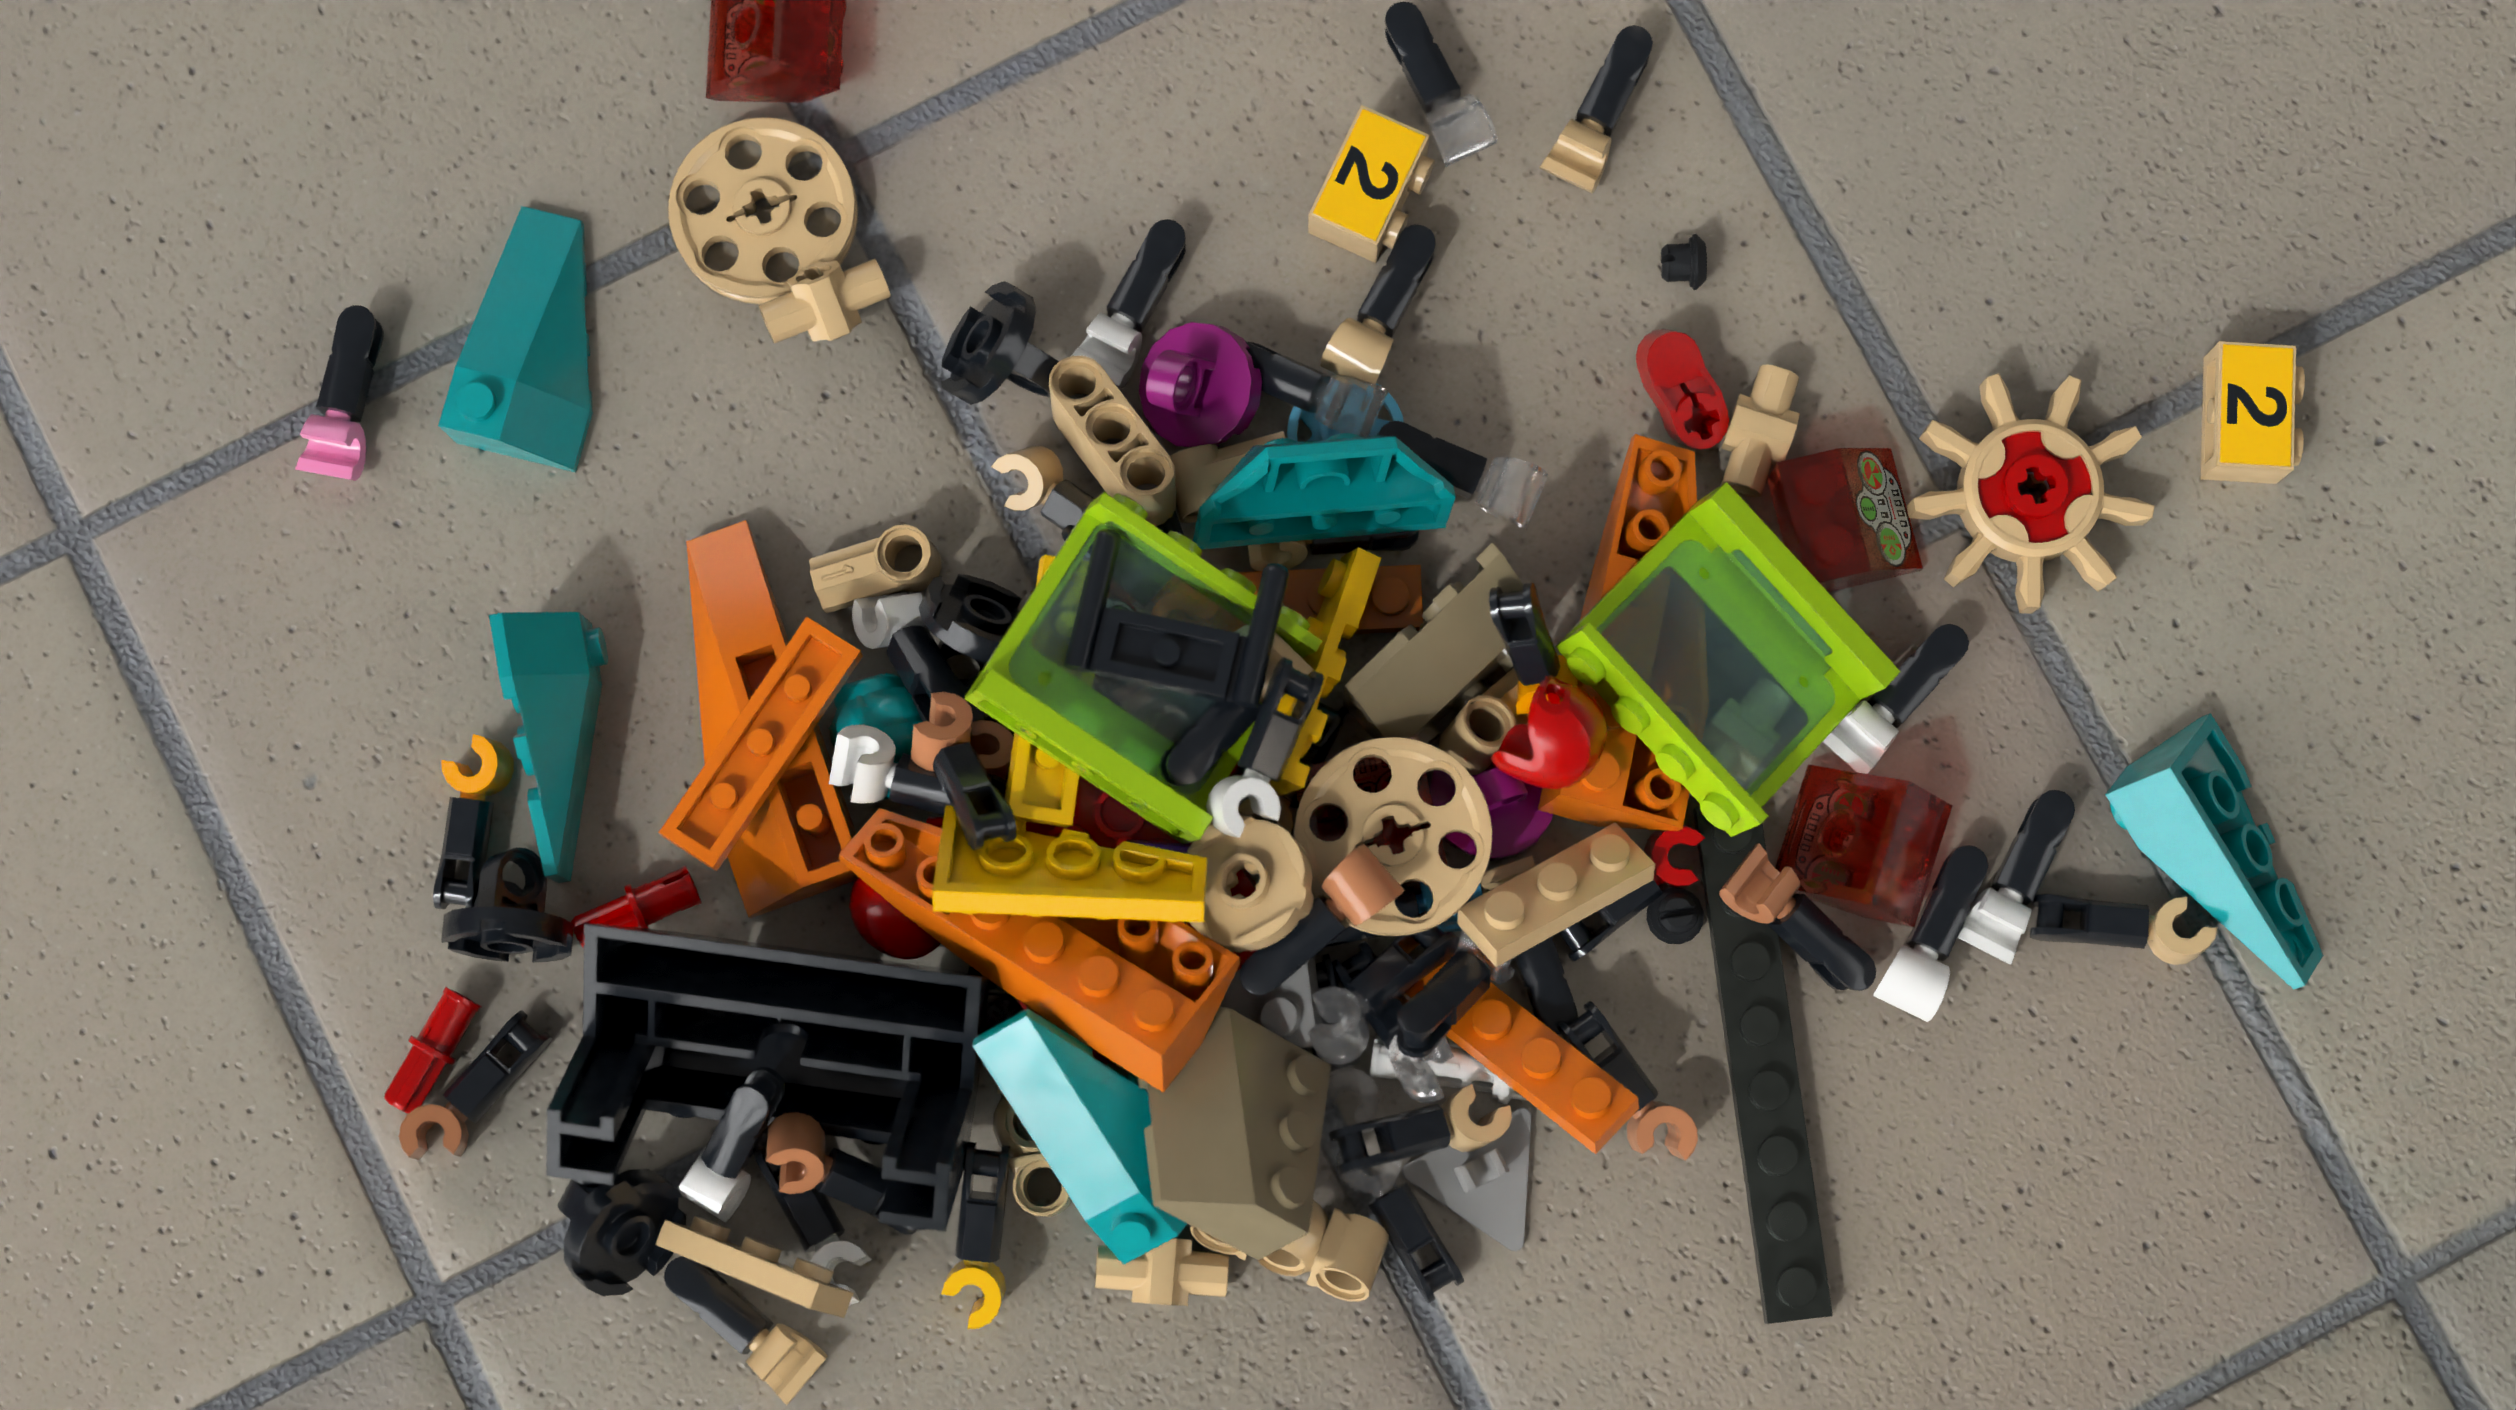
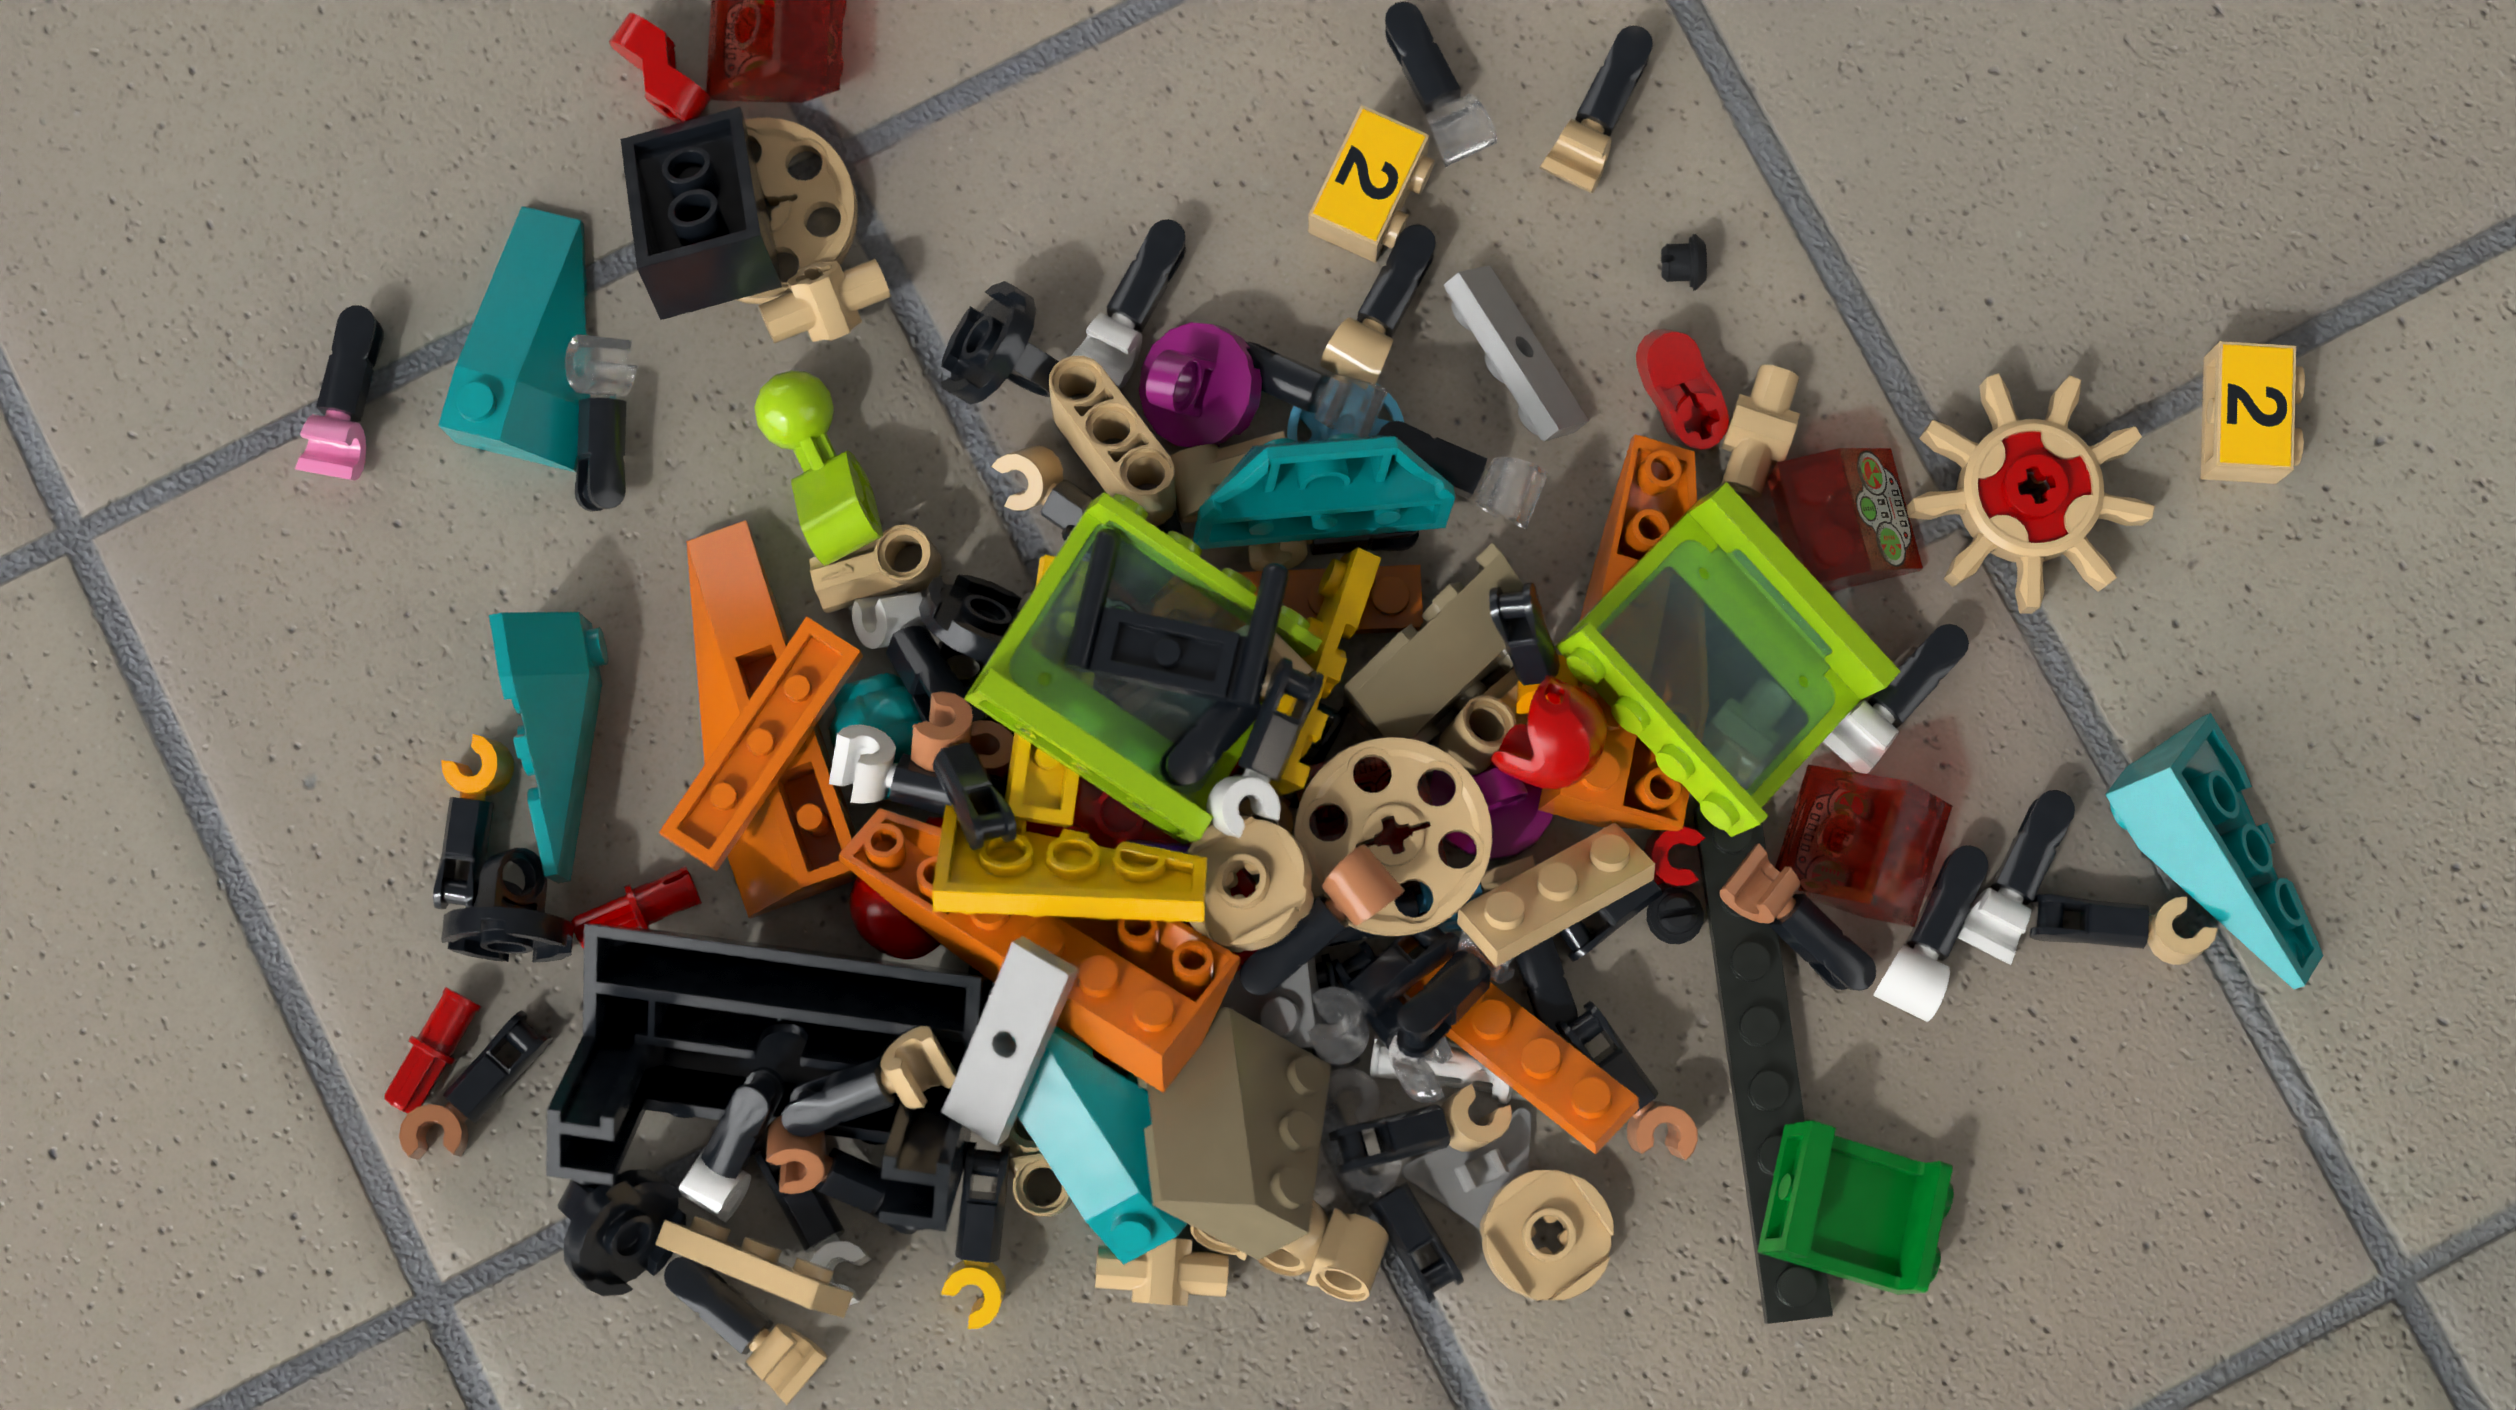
none -> piece [565,334,638,512]
none -> red piece [609,13,711,123]
none -> black slope [620,106,782,320]
none -> lime beam [754,370,883,566]
none -> piece [781,1026,957,1137]
none -> tile [942,936,1079,1146]
none -> light grey tile [1444,265,1589,442]
none -> tan plate [1480,1170,1614,1300]
none -> green panel [1757,1120,1954,1295]

